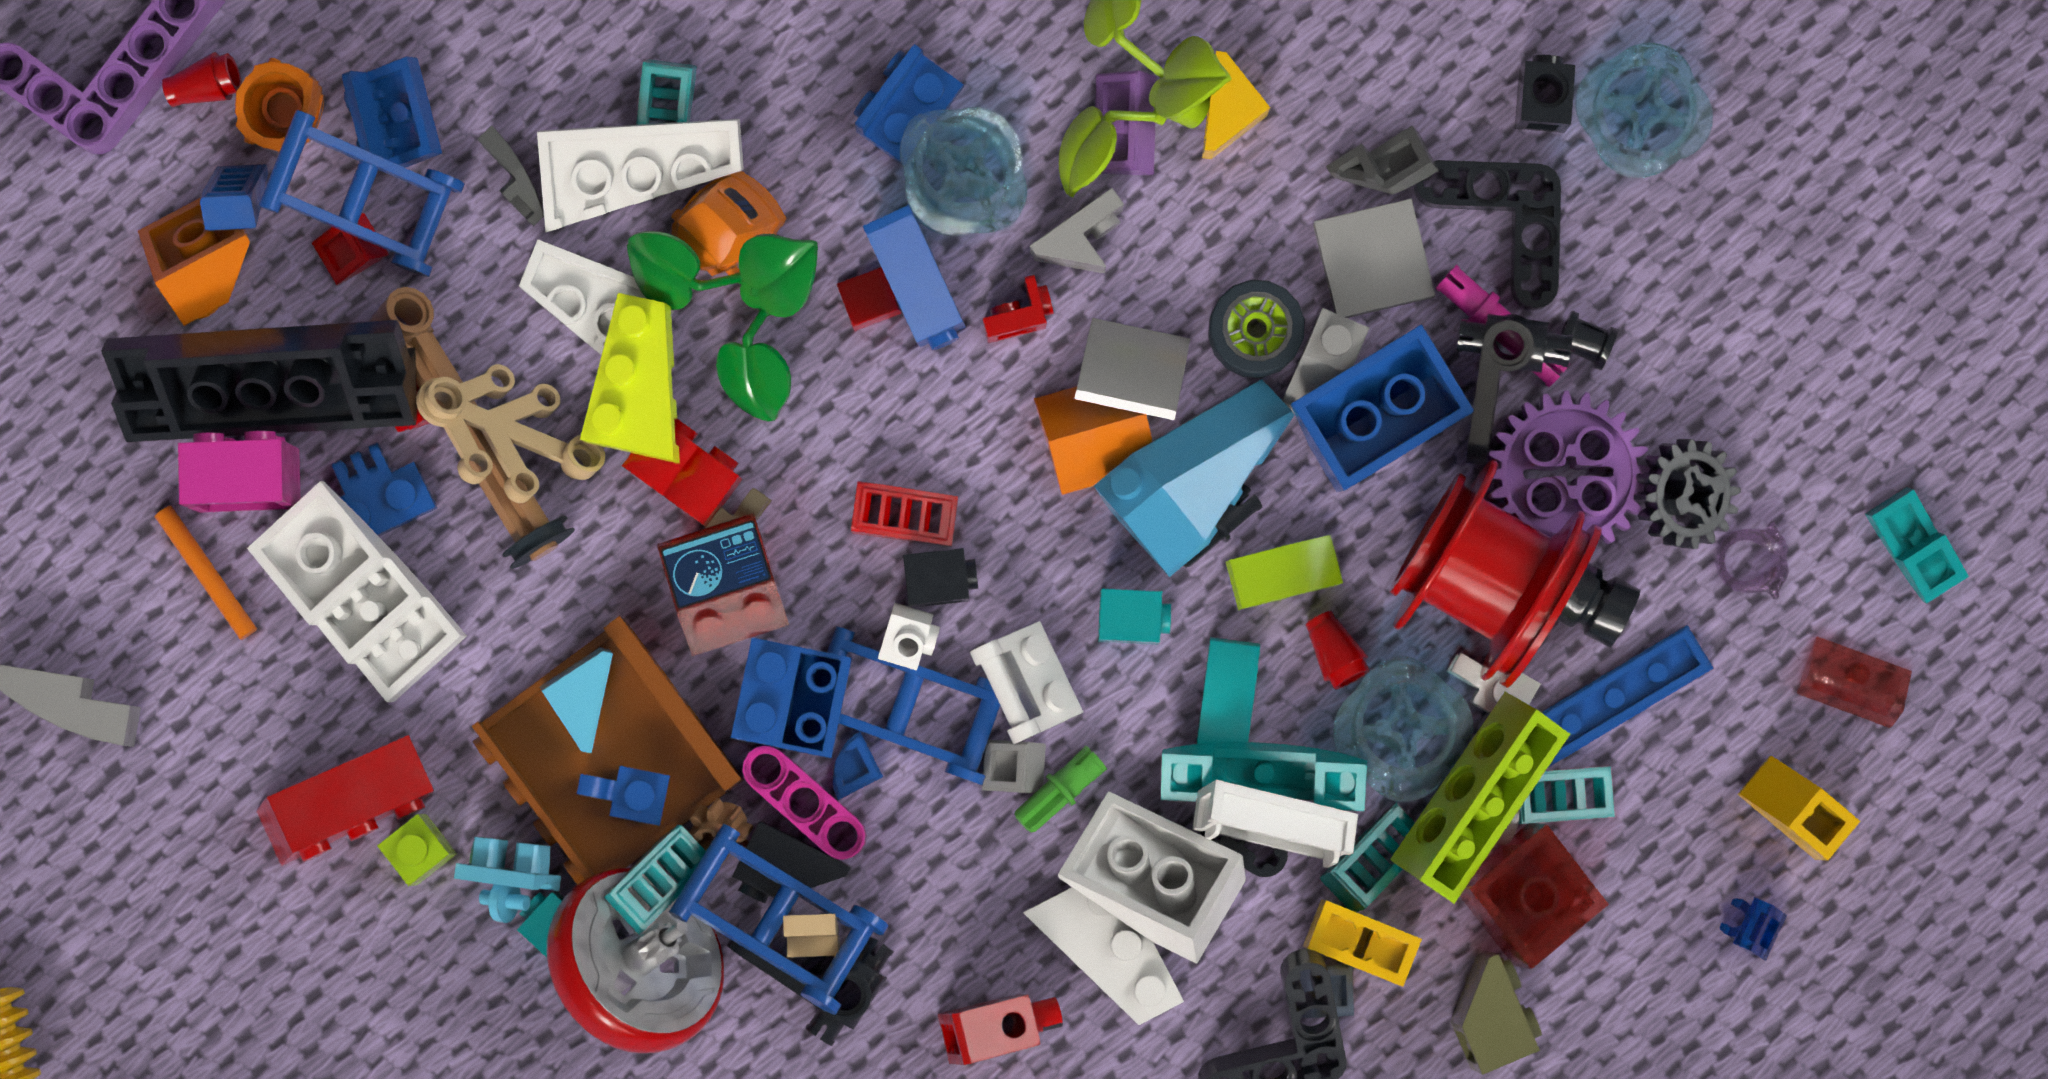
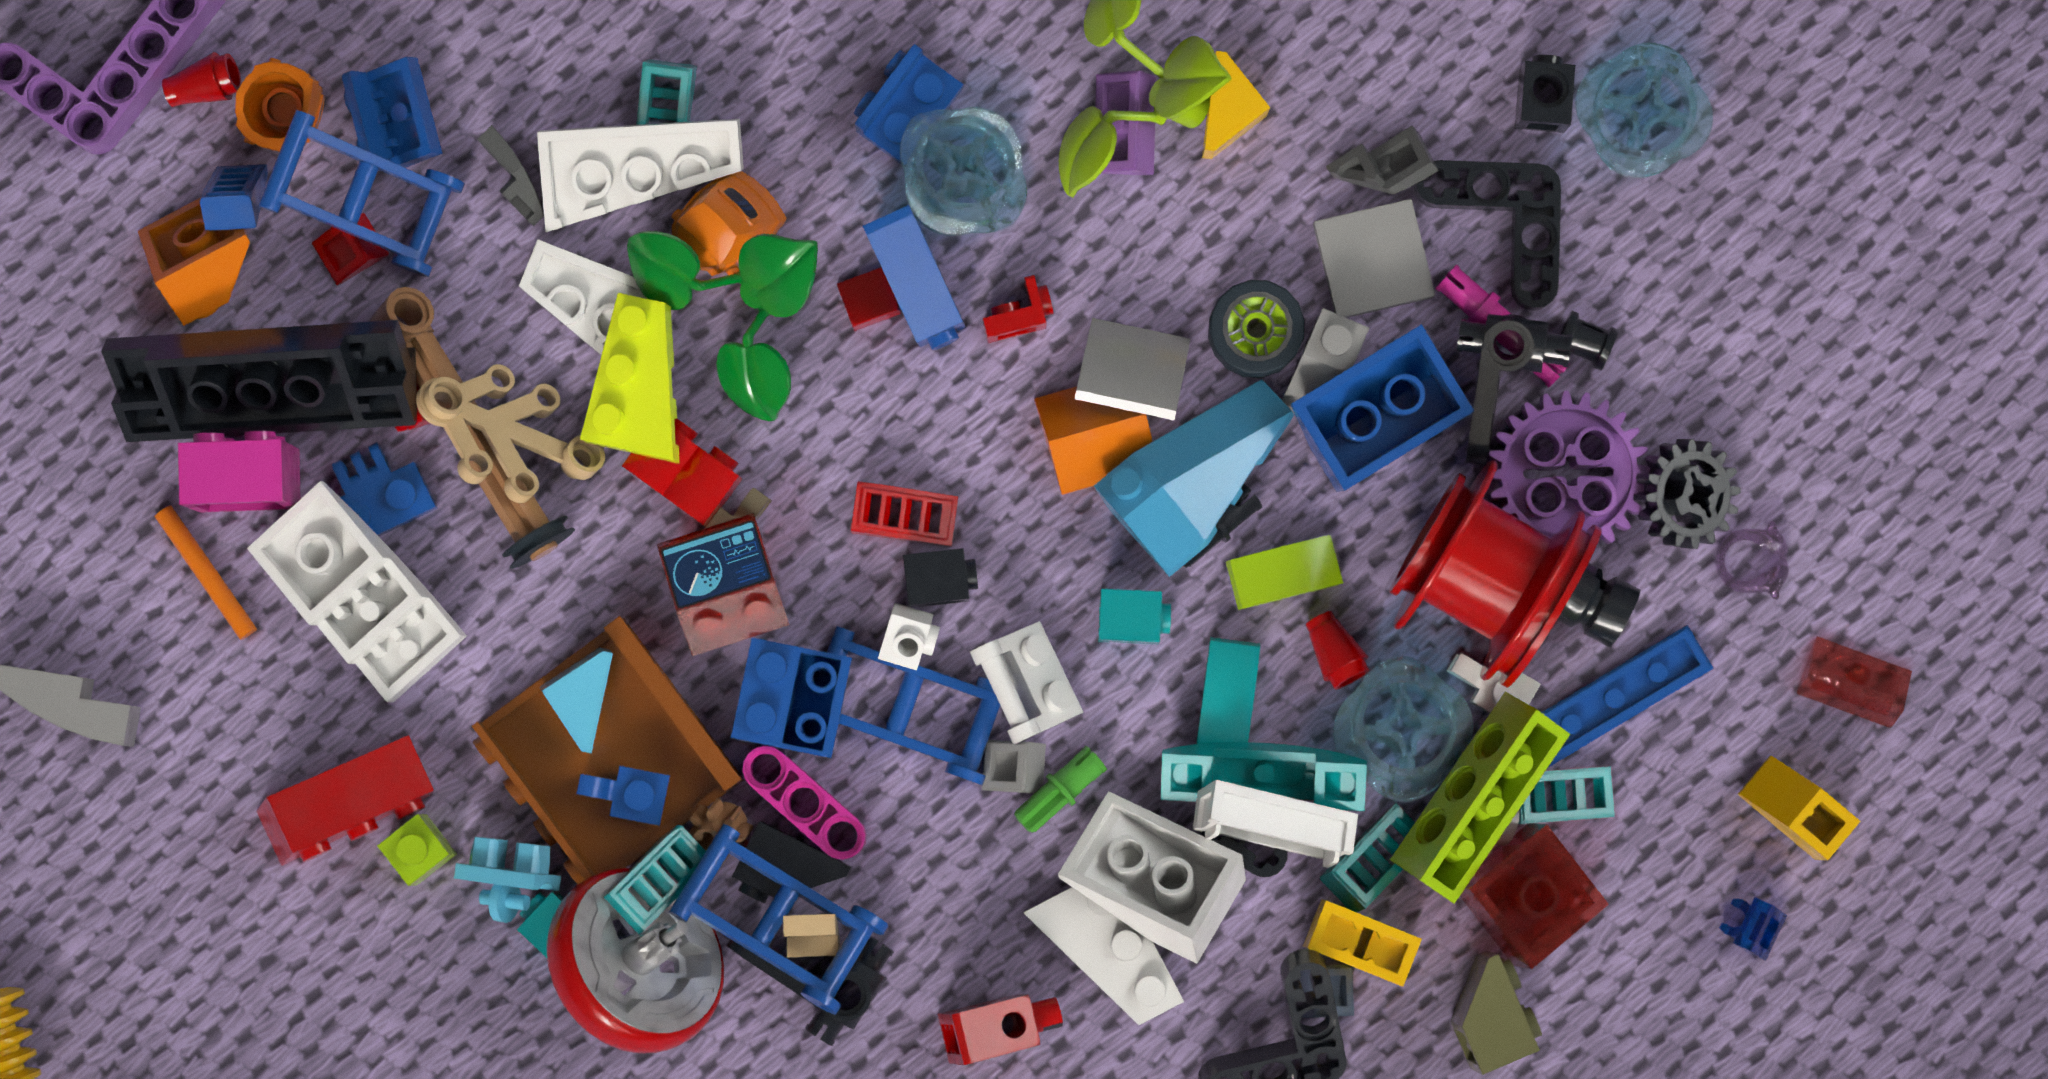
blue tile [833,732,883,800] -> none
light grey slope [1029,188,1124,273] -> none
teal slope [1865,487,1969,603] -> none

